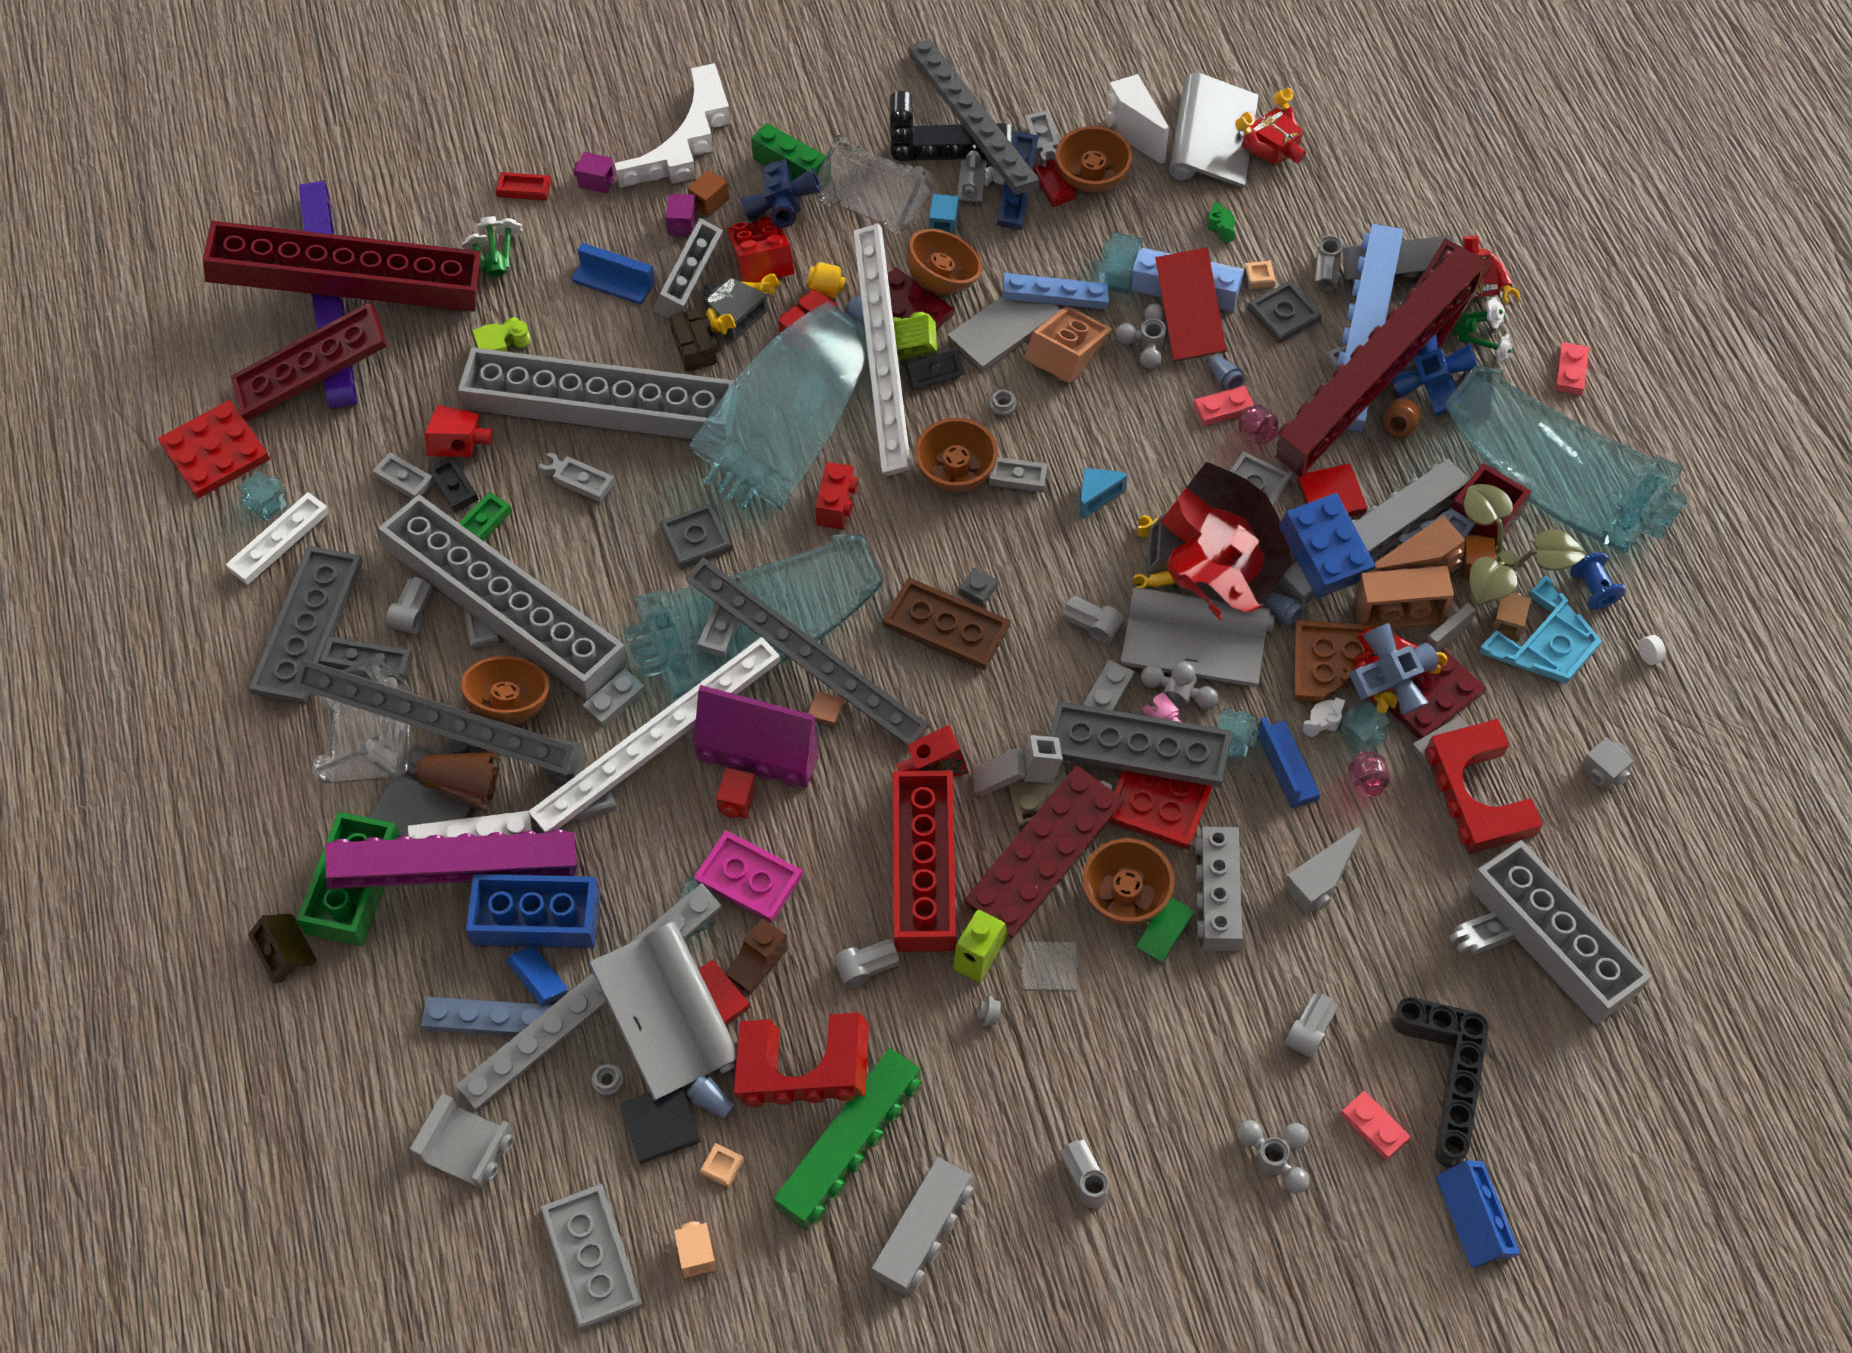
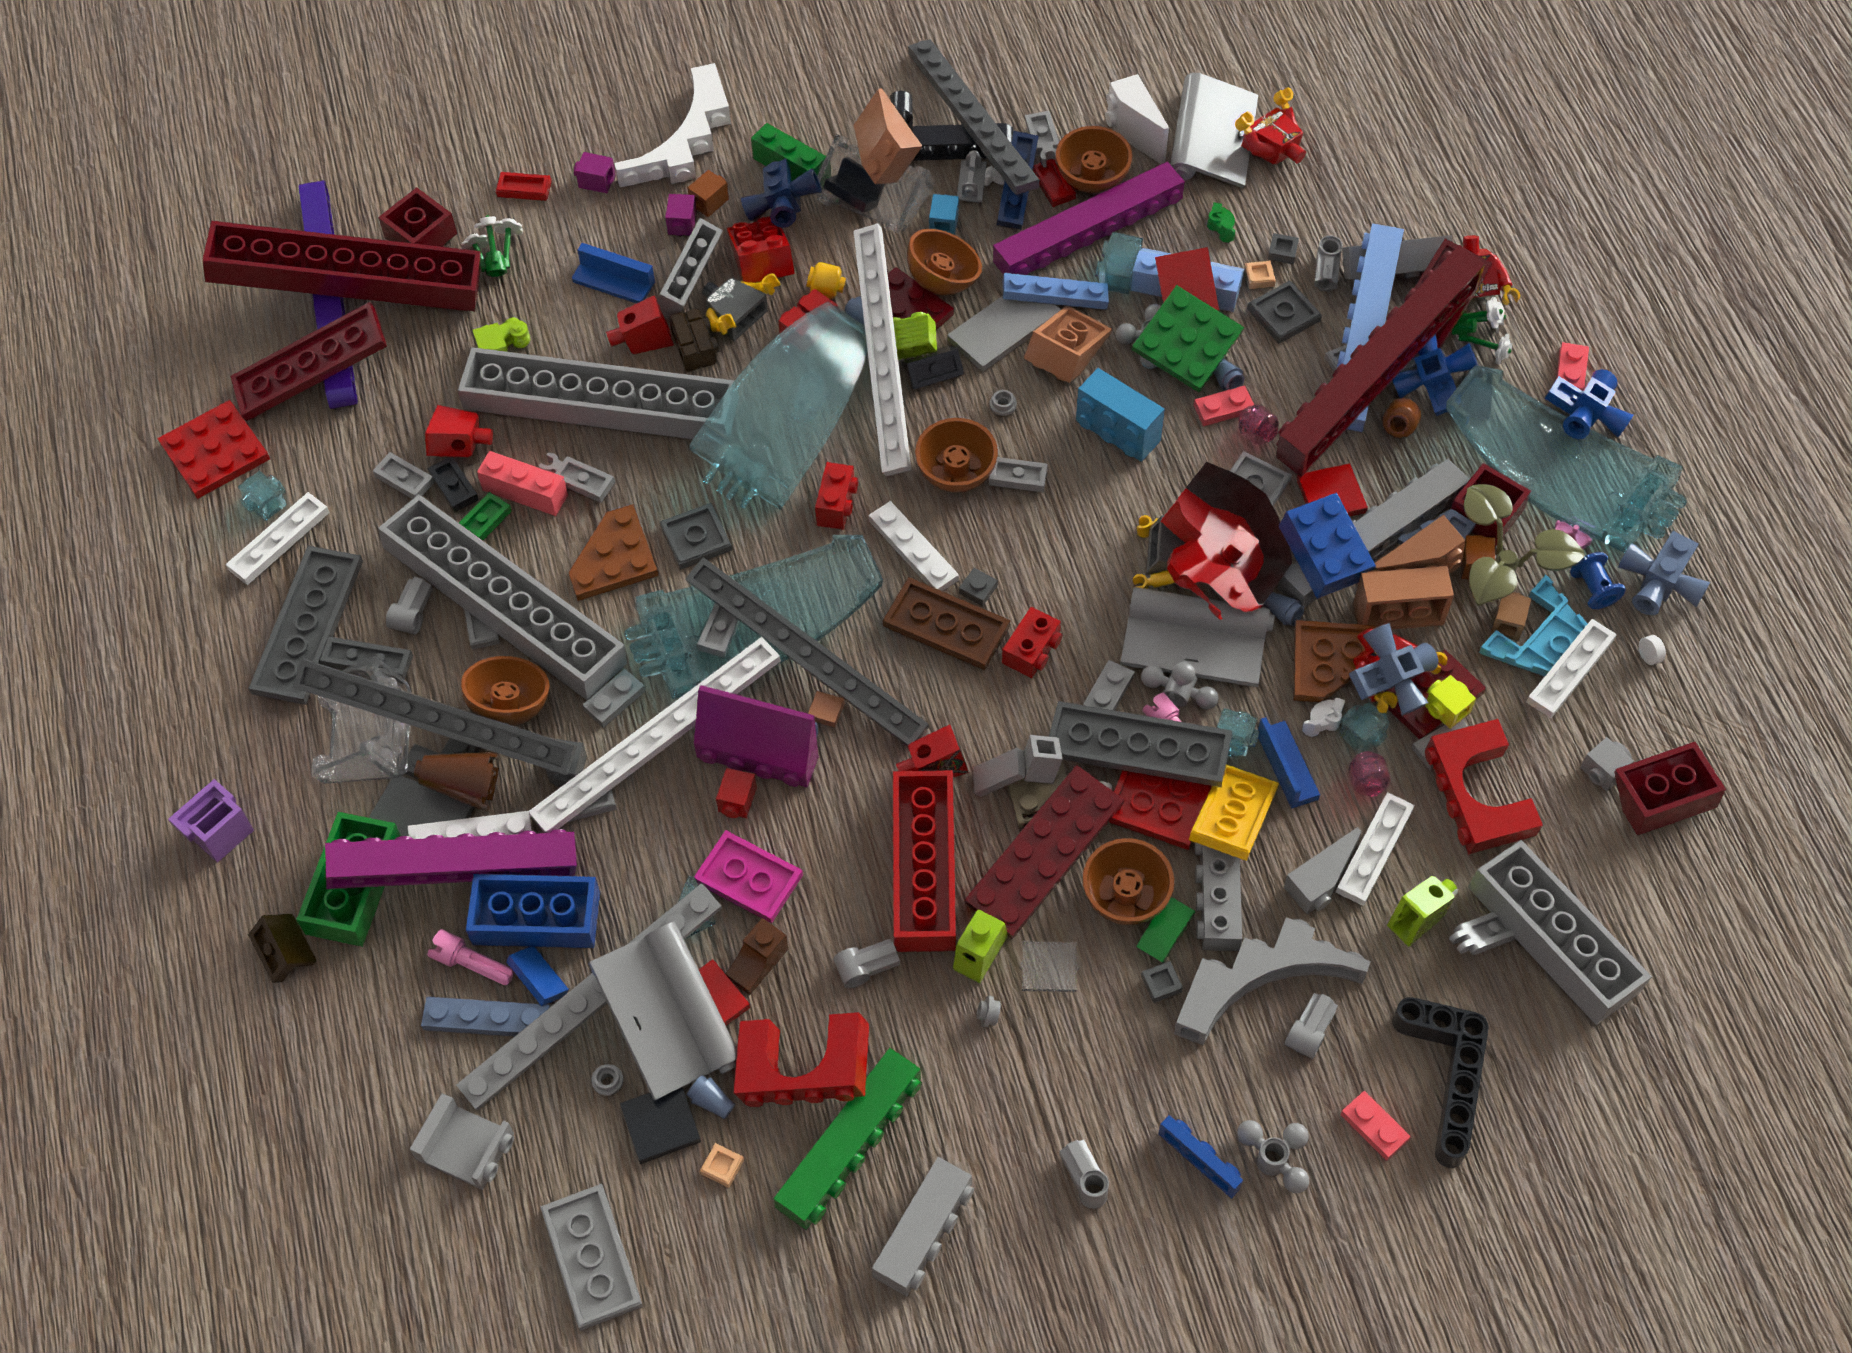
light nougat brick [674,1222,717,1278] -> none
light grey piece [1062,596,1124,644] -> none
dark azure slope [1079,468,1127,519] -> none
light grey tile [1426,603,1476,652] -> none
blue panel [1436,1160,1520,1268] -> none
none -> medium lavender plate [168,779,254,863]
none -> dark red brick [378,187,457,247]
none -> bright pink piece [427,929,514,985]
none -> coral brick [477,451,568,516]
none -> dark orange plate [569,504,658,601]
none -> red torso [606,296,674,354]
none -> black panel [823,157,886,213]
none -> nougat slope [854,88,922,184]
none -> white plate [868,501,959,591]
none -> magenta brick [993,161,1185,275]
none -> red brick [1002,607,1063,678]
none -> dark azure brick [1076,368,1165,462]
none -> green plate [1132,285,1244,393]
none -> dark grey plate [1141,961,1183,1003]
none -> blue plate [1158,1115,1243,1199]
none -> light grey arch [1174,917,1371,1045]
none -> yellow tile [1189,764,1279,861]
none -> dark grey plate [1268,233,1299,264]
none -> white plate [1336,792,1415,906]
none -> lime torso [1387,876,1458,947]
none -> neon yellow brick [1425,675,1476,729]
none -> white plate [1526,619,1617,718]
none -> blue brick [1545,369,1633,439]
none -> bright pink piece [1555,520,1592,549]
none -> dark red slope [1614,741,1726,836]
none -> sand blue brick [1618,531,1710,615]

